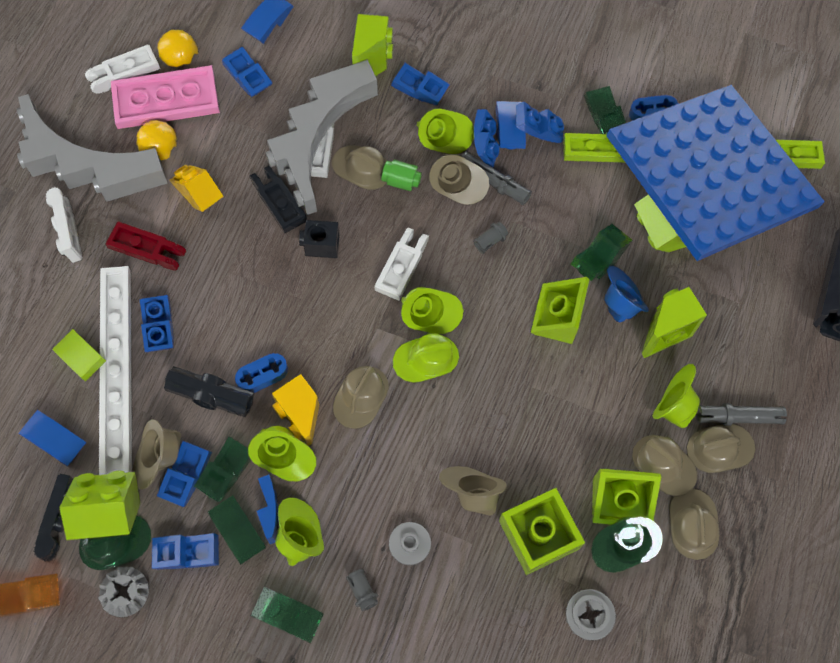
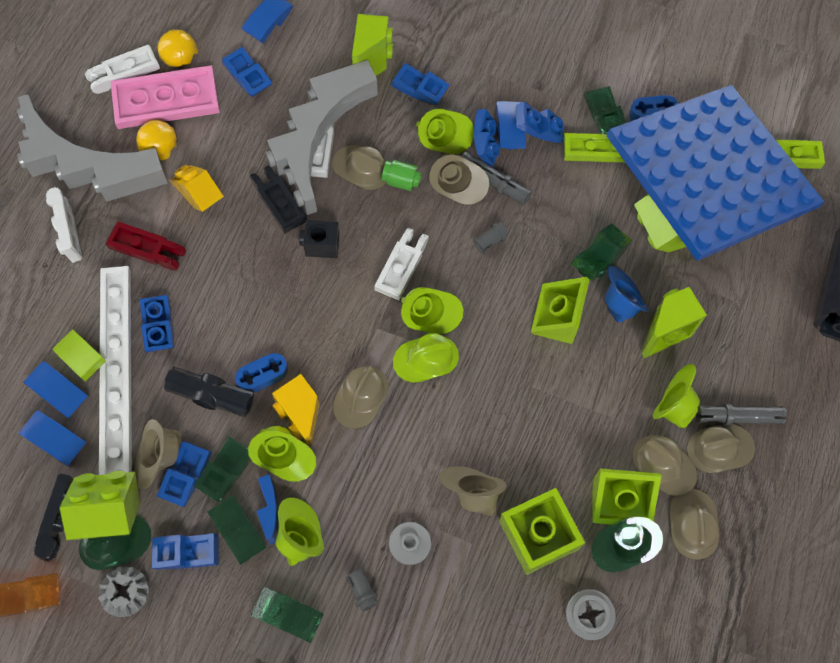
none -> blue slope [23,361,88,419]

